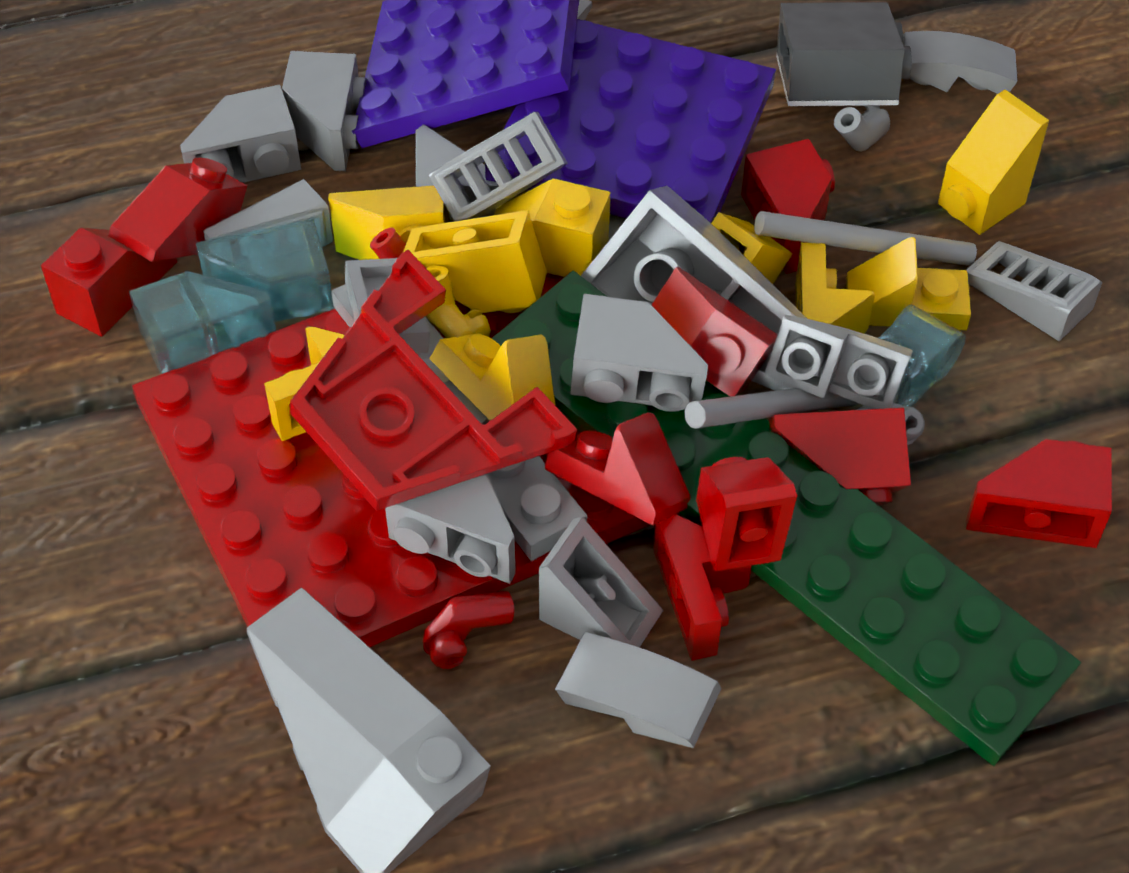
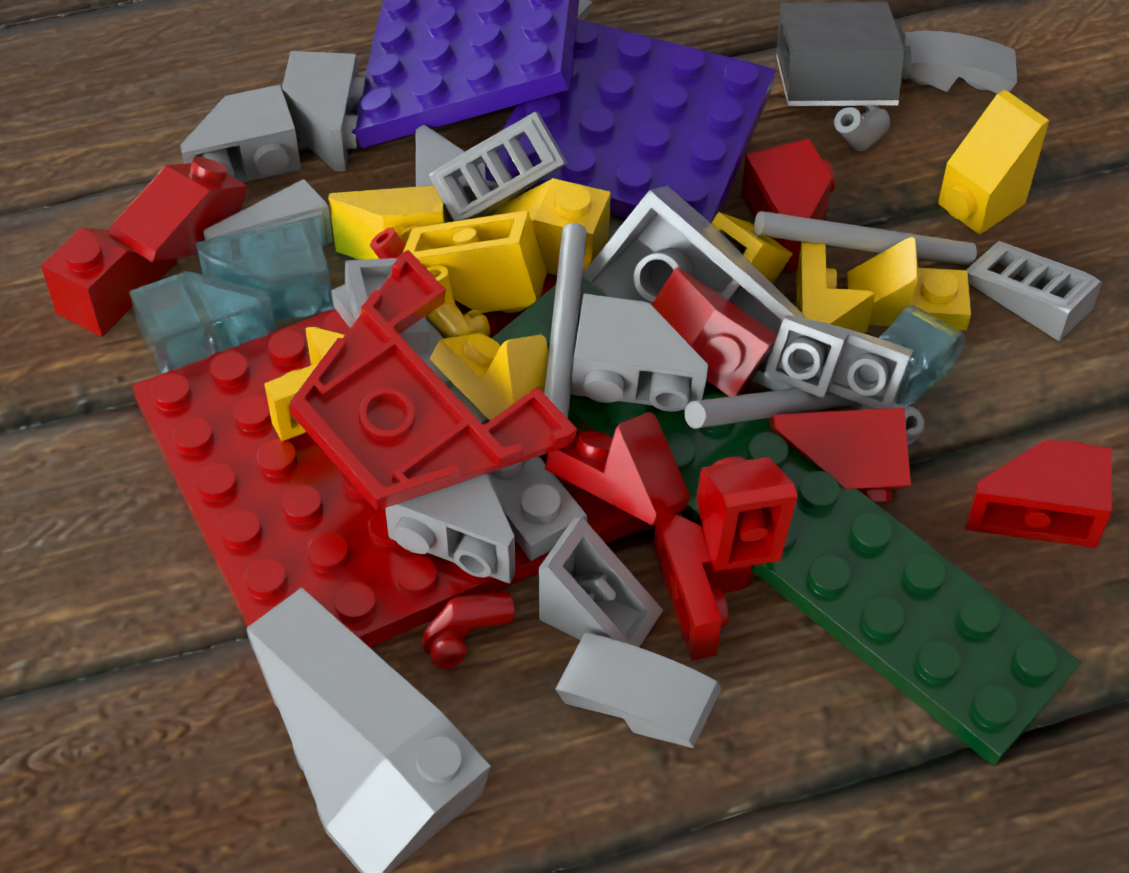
none -> light grey bar [544,223,587,419]

